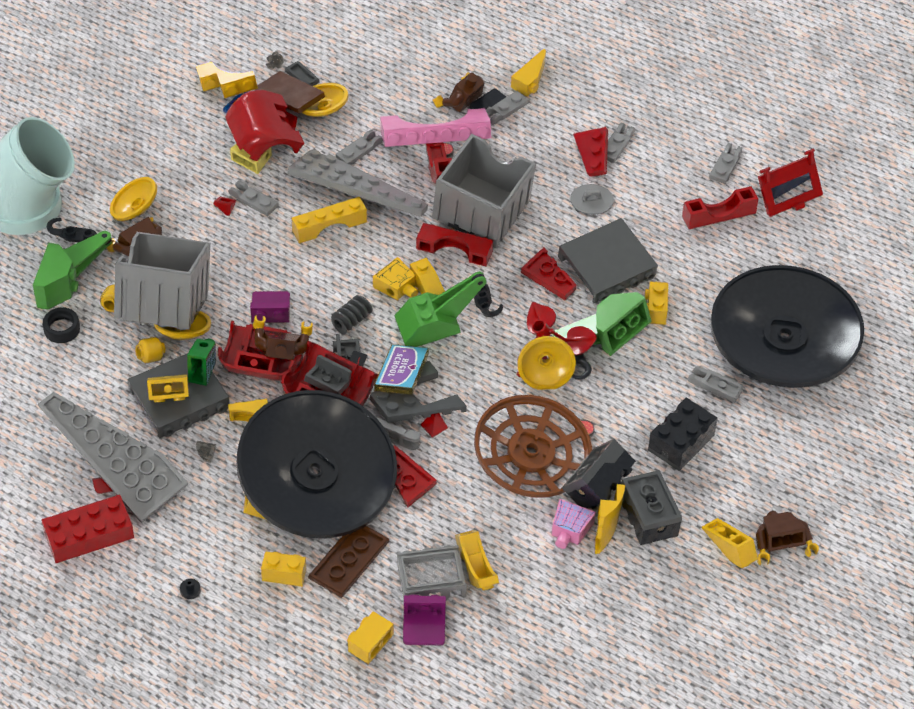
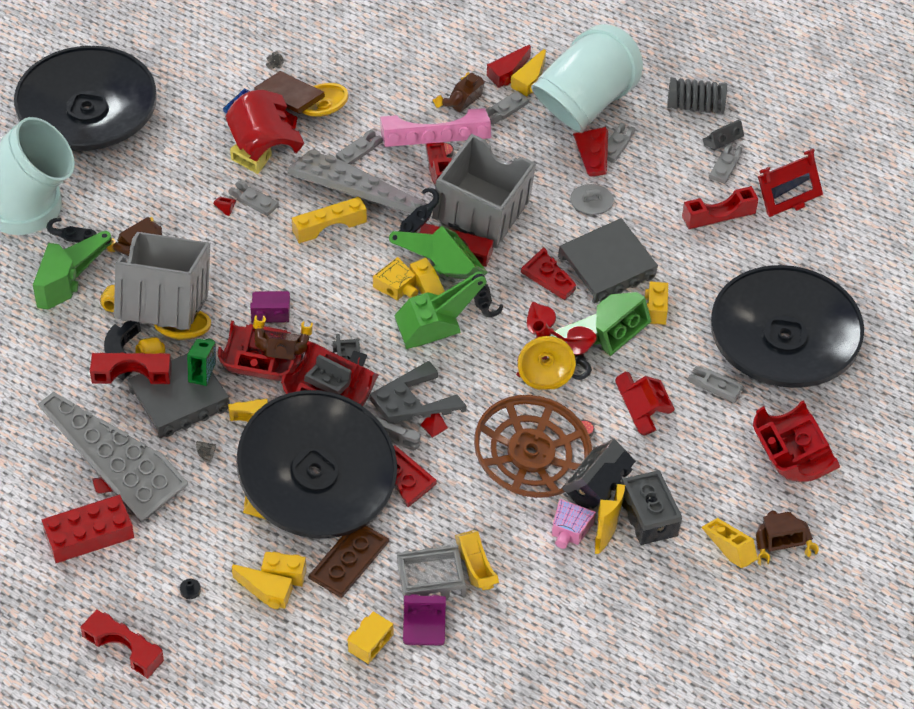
black tyre [42,307,80,343] -> none
yellow dish [110,177,157,221] -> none
yellow brick [147,375,189,403] -> none
yellow arch [196,62,258,98] -> none
dark grey tile [285,61,320,86] -> none
dark grey piece [331,295,373,335] -> none
tile [374,344,429,395] -> none
black tile [470,88,506,110] -> none
black piece [648,397,718,471] -> none
none -> black dish [14,46,157,151]
none -> red arch [80,609,164,679]
none -> red arch [90,352,172,384]
none -> black arch [104,321,141,380]
none -> yellow slope [232,564,293,609]
none -> bright green slope [389,188,488,279]
none -> red slope [487,45,531,88]
none -> light aqua cylinder [531,24,643,133]
none -> red plate [615,371,675,435]
none -> dark grey piece [667,77,727,114]
none -> dark grey bracket [703,120,744,149]
none -> red piece [753,400,840,482]

